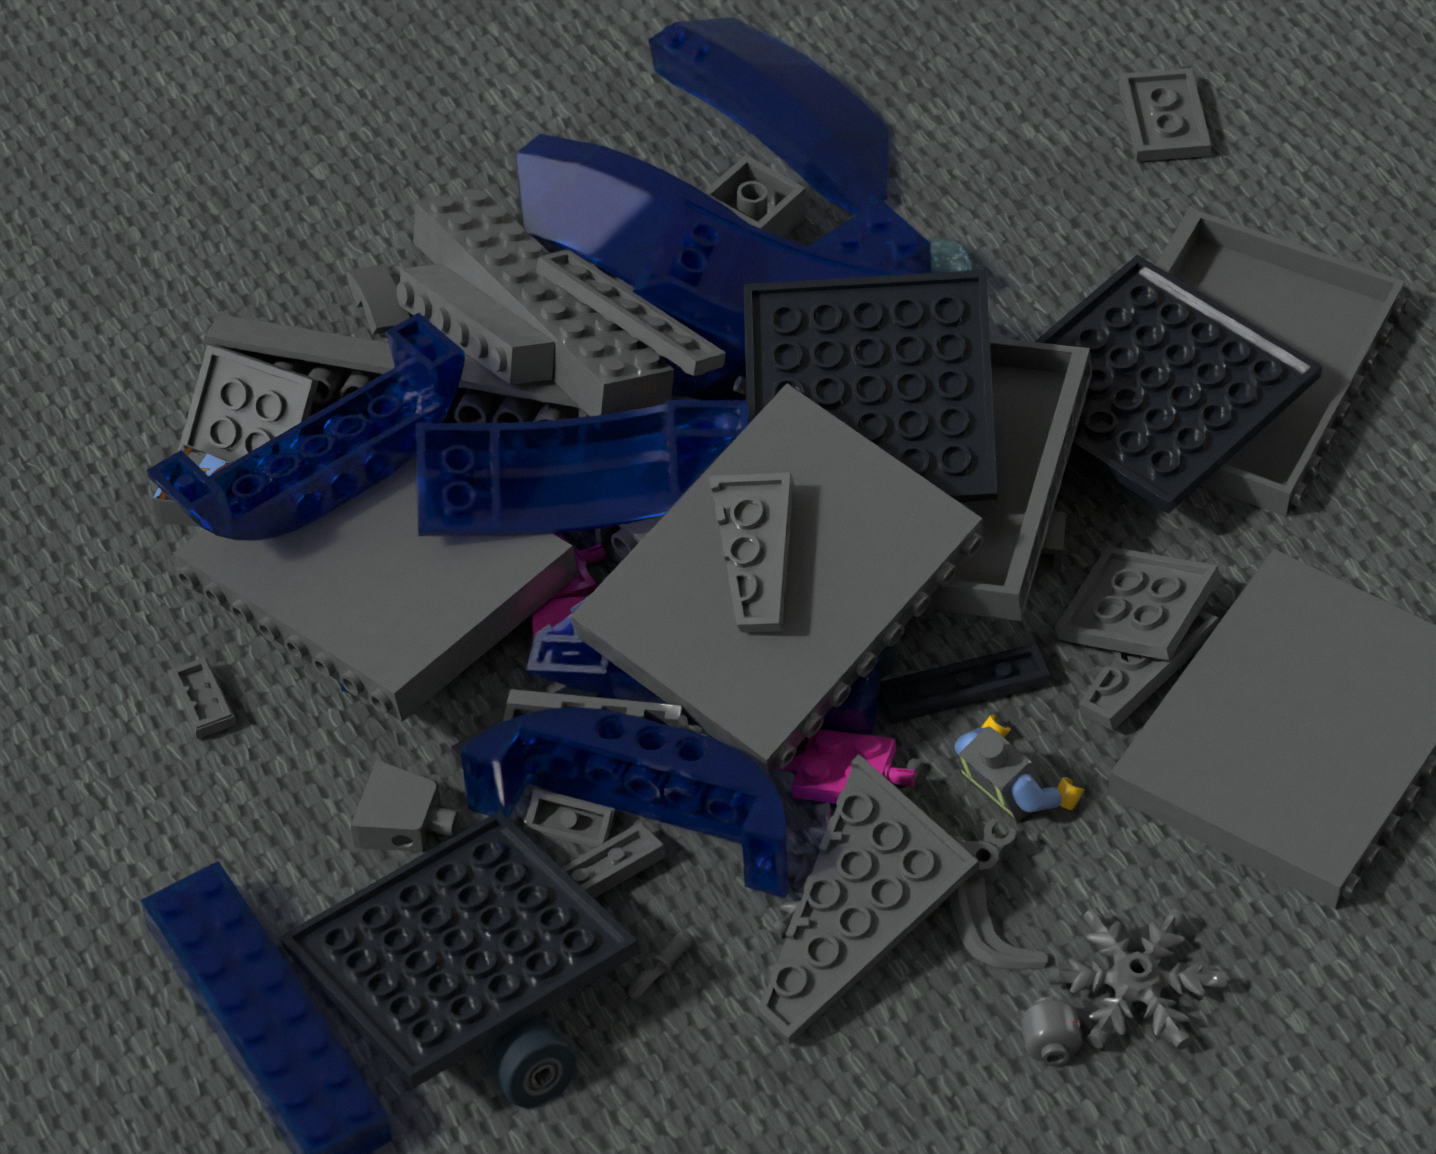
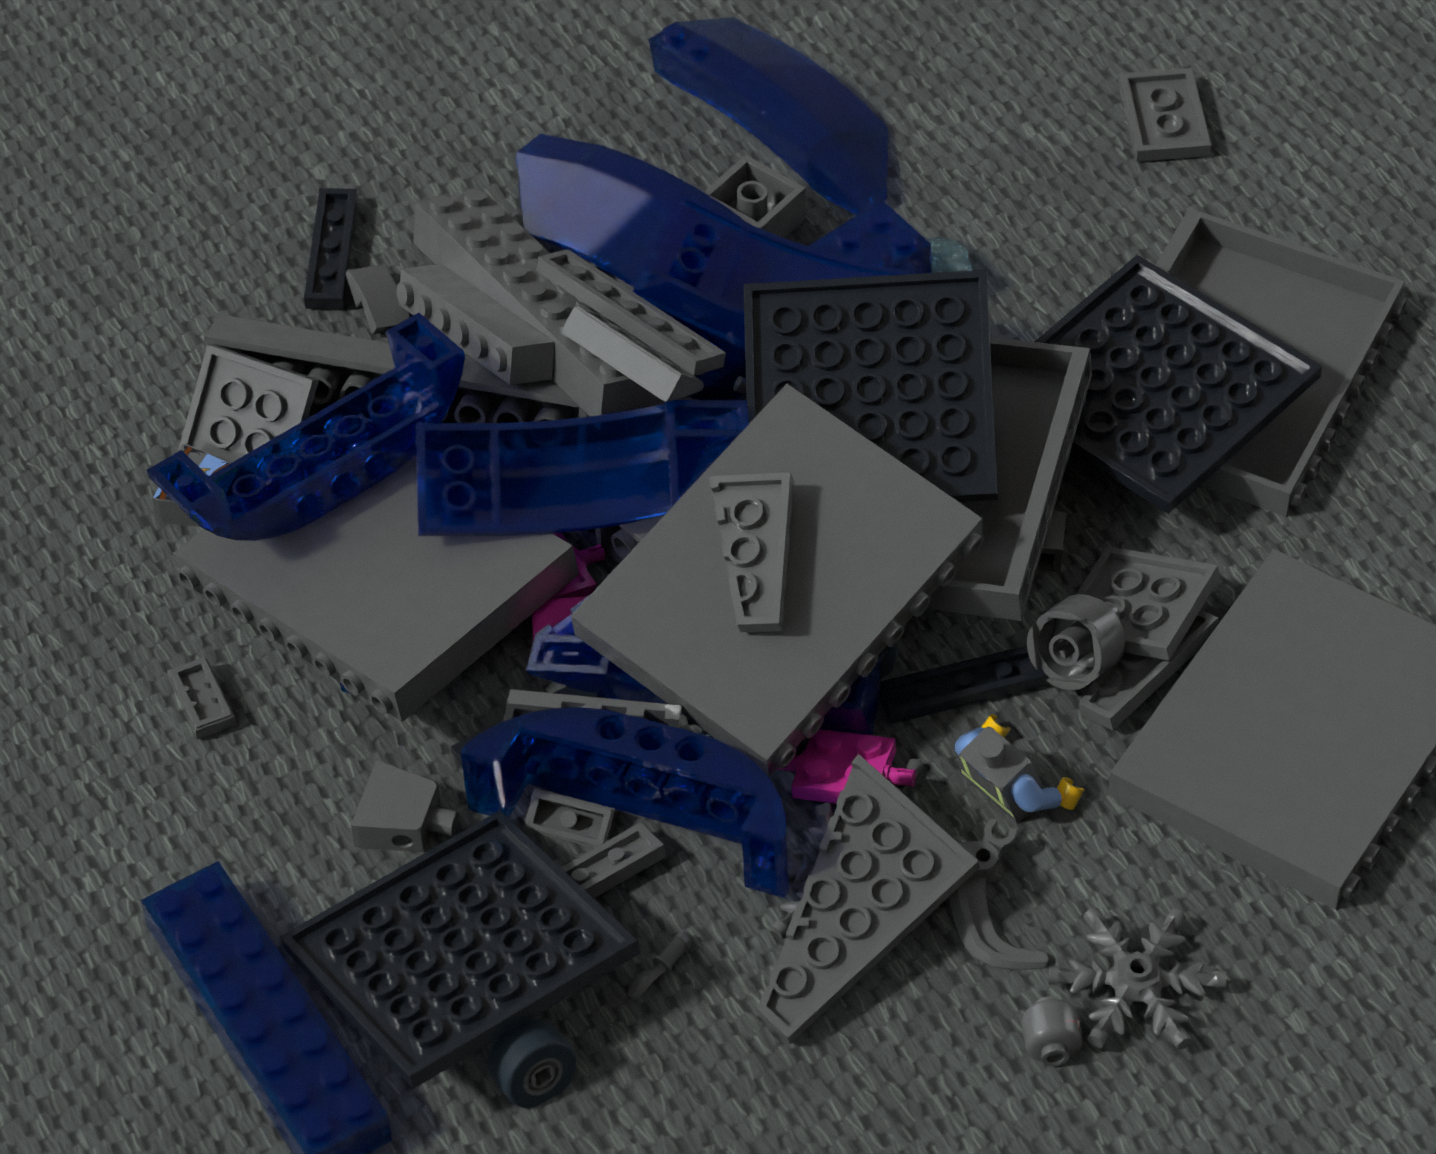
none -> black plate [304,188,358,309]
none -> slope [562,306,704,402]
none -> dark grey brick [1027,594,1125,690]

